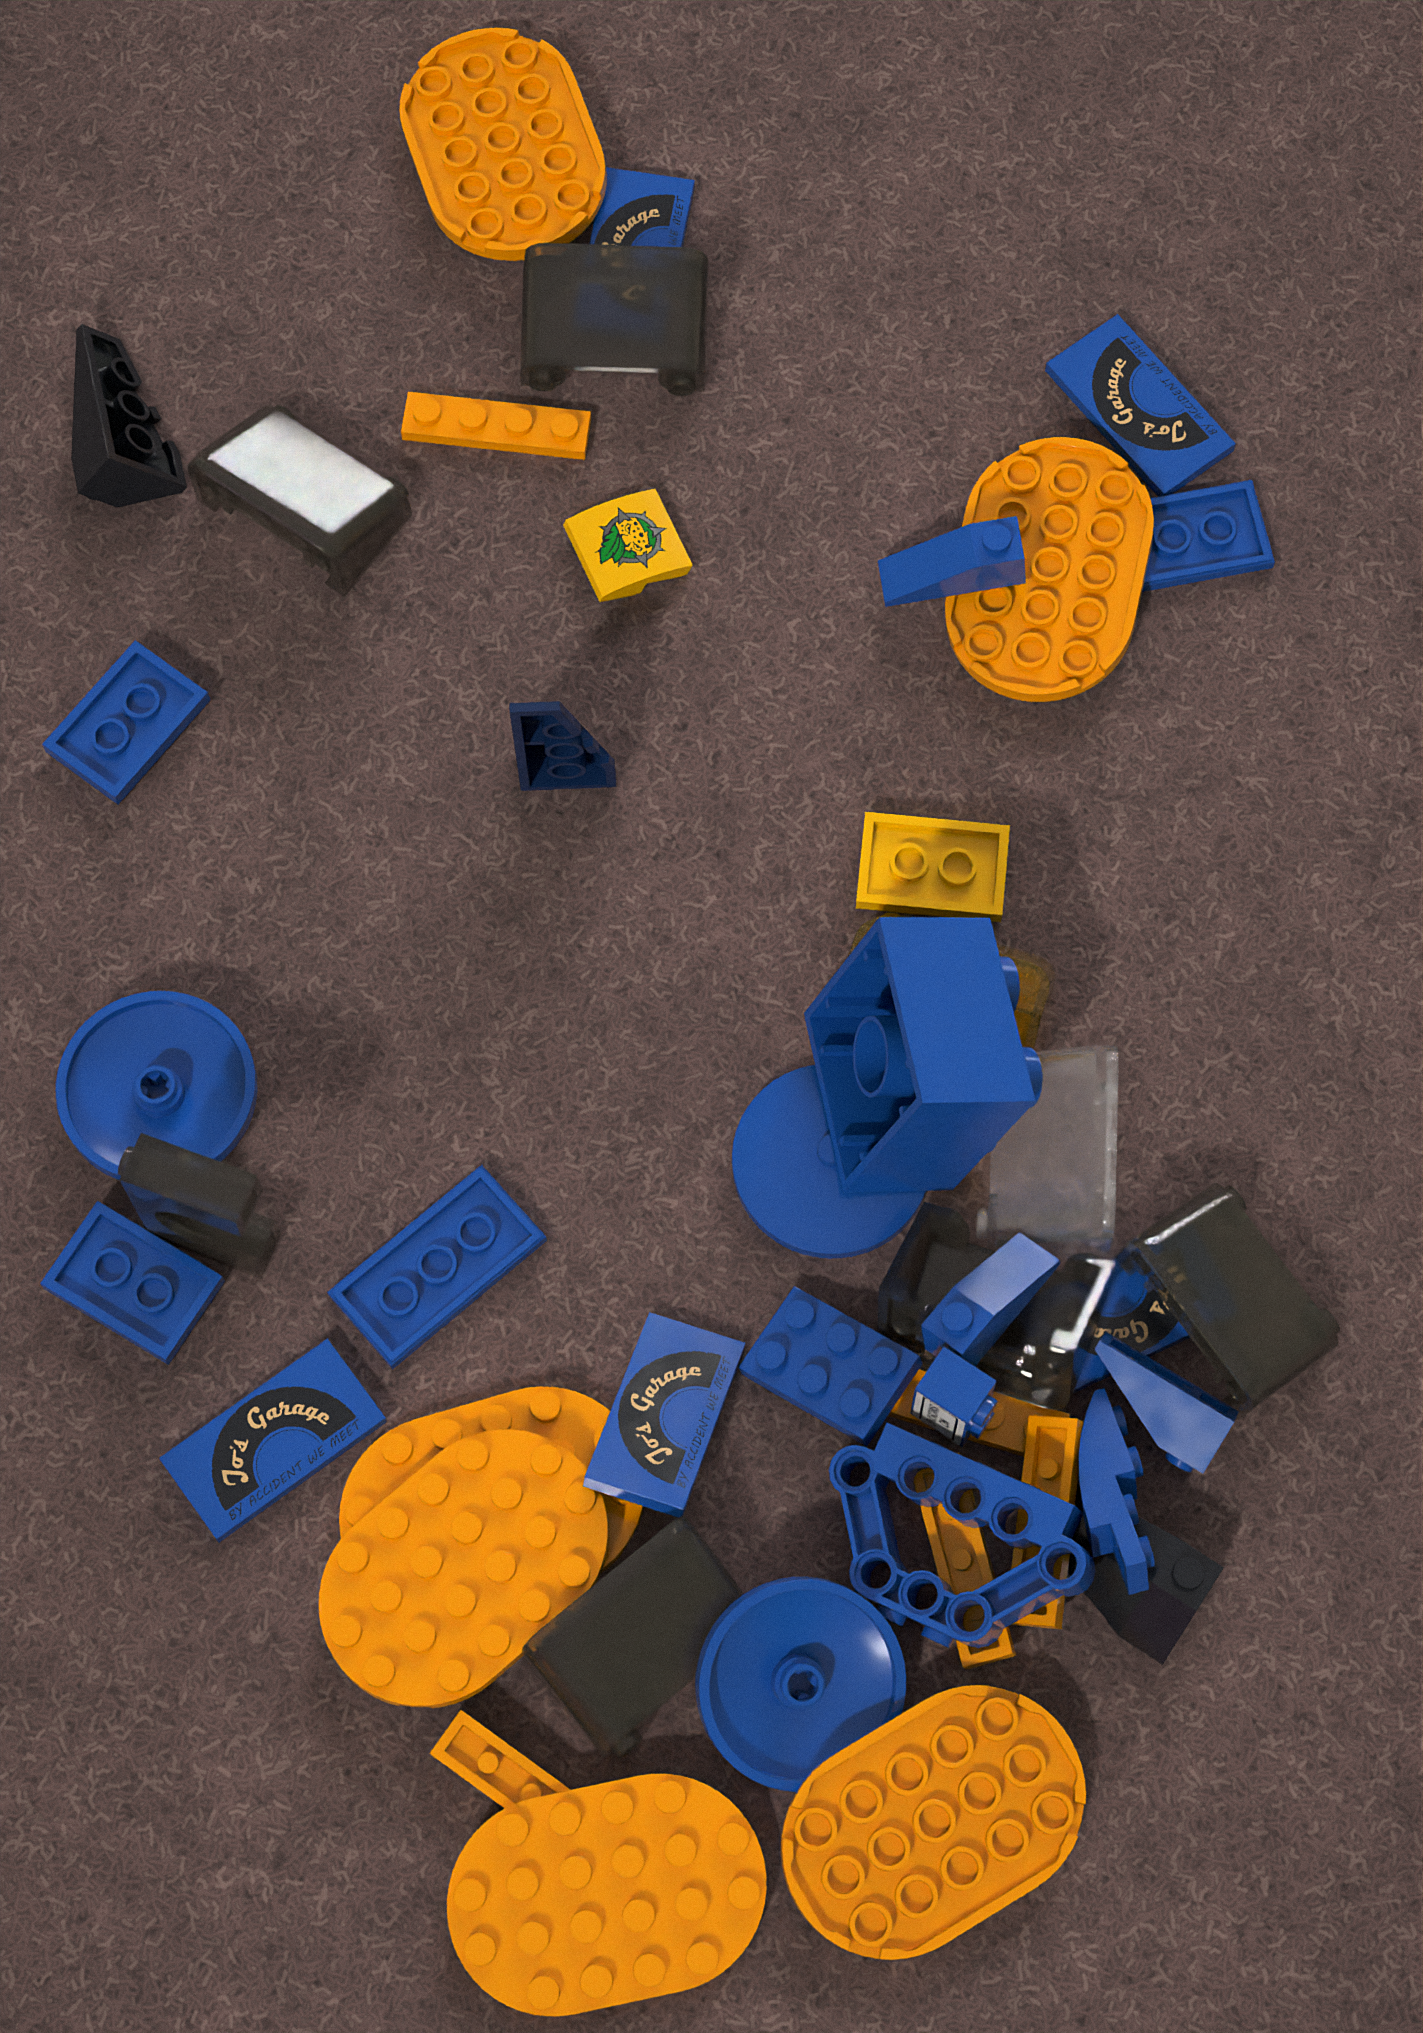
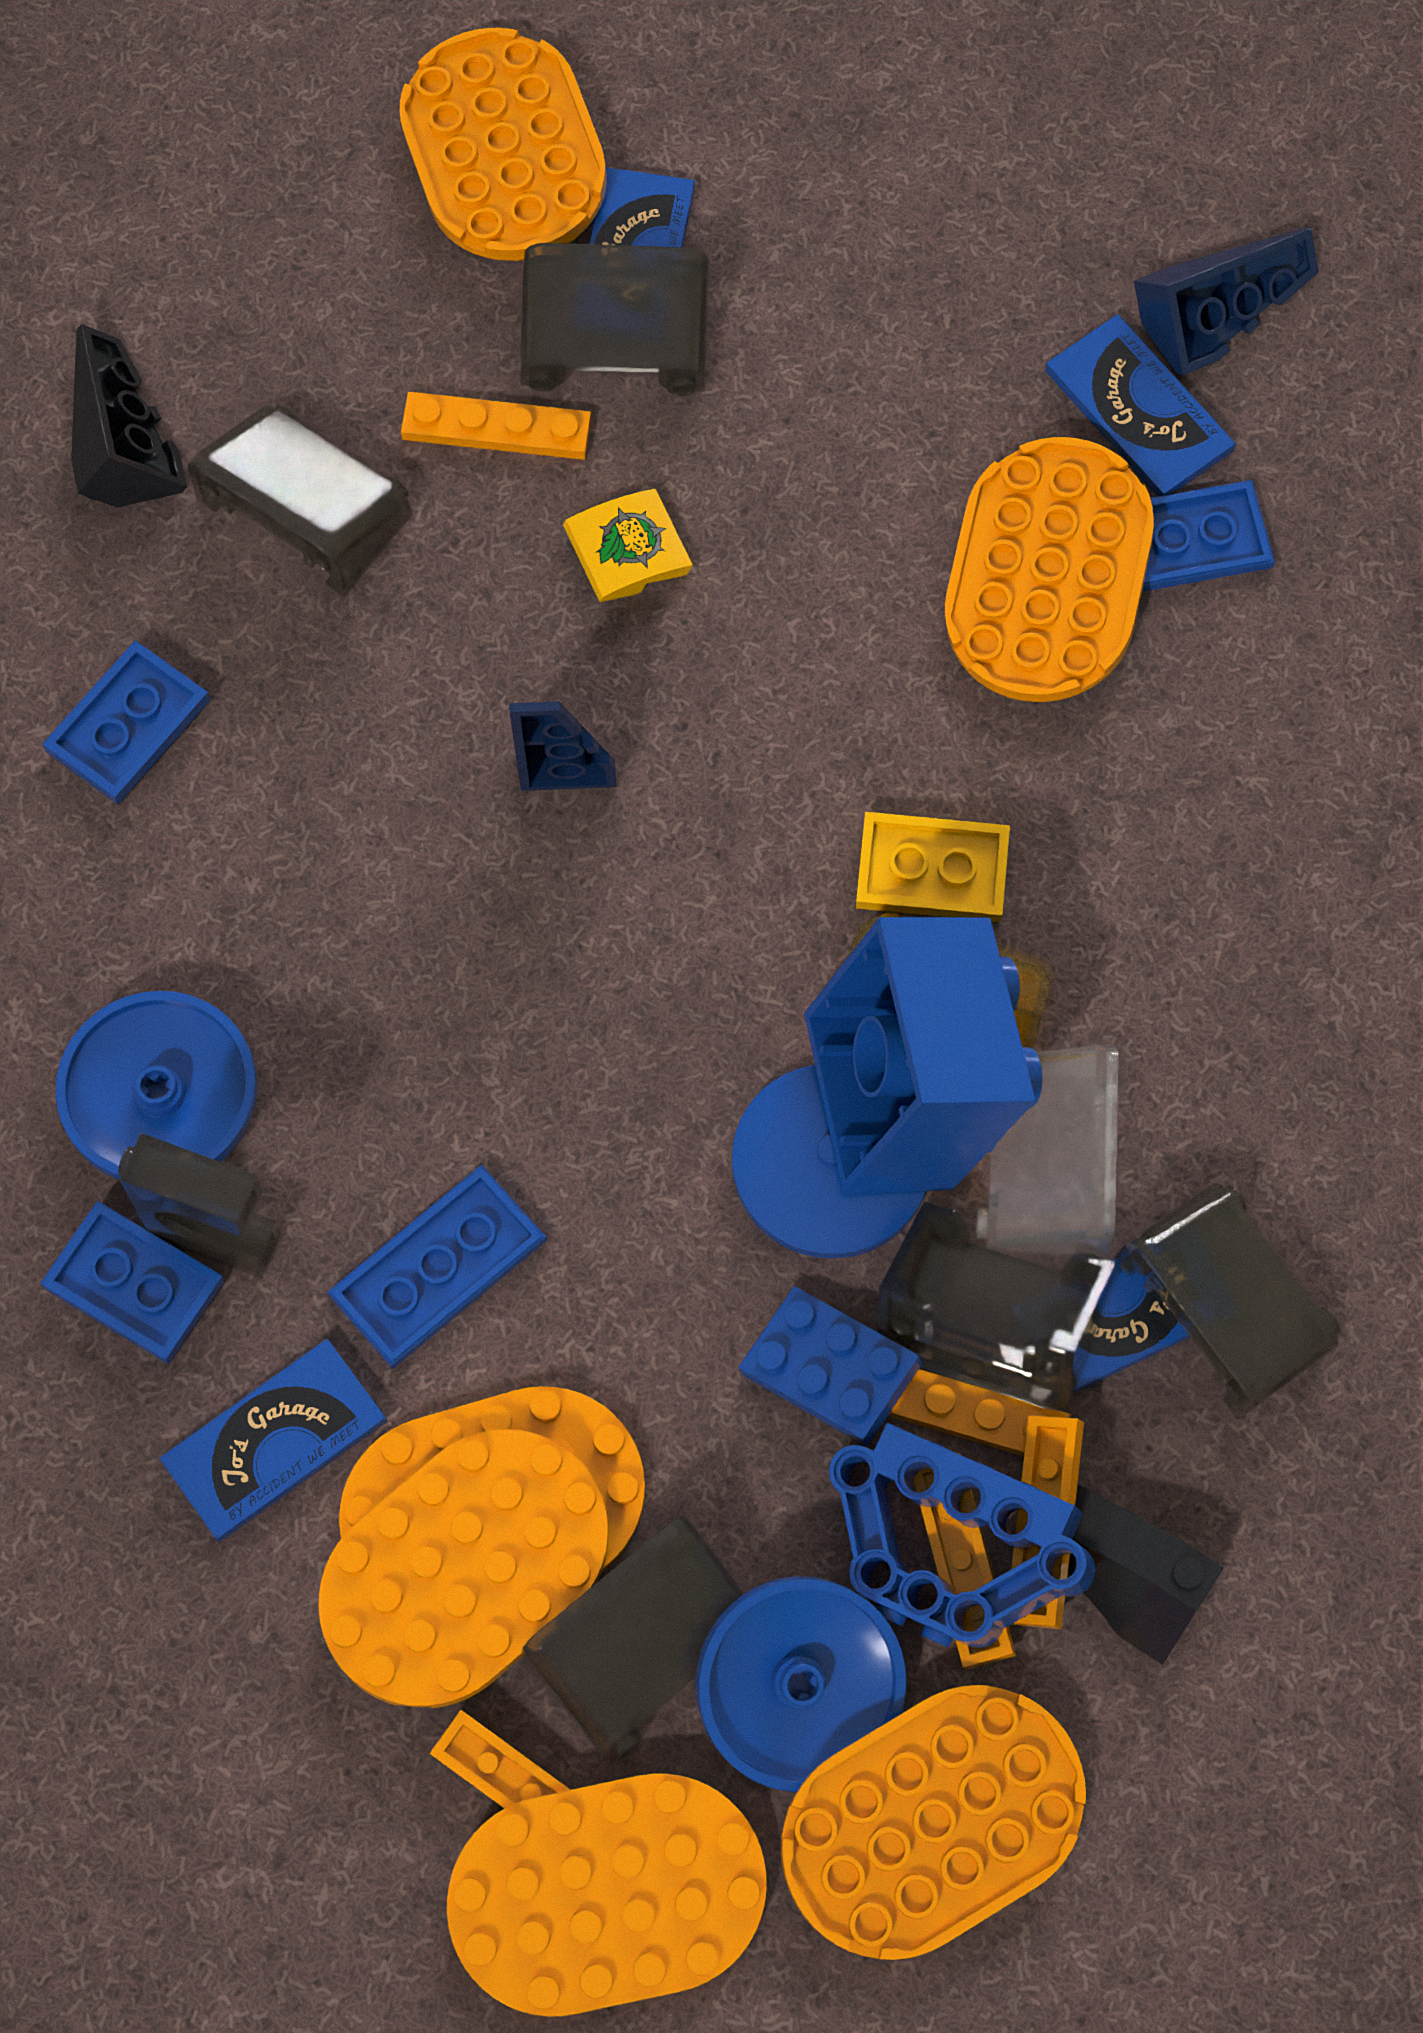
blue tile [583,1312,745,1519] -> none
blue slope [878,516,1026,607] -> none
blue brick [910,1346,998,1447] -> none
blue slope [921,1232,1060,1366] -> none
blue slope [1078,1388,1155,1595] -> none
slope [1095,1332,1239,1473] -> none
none -> dark blue wedge [1134,227,1319,375]

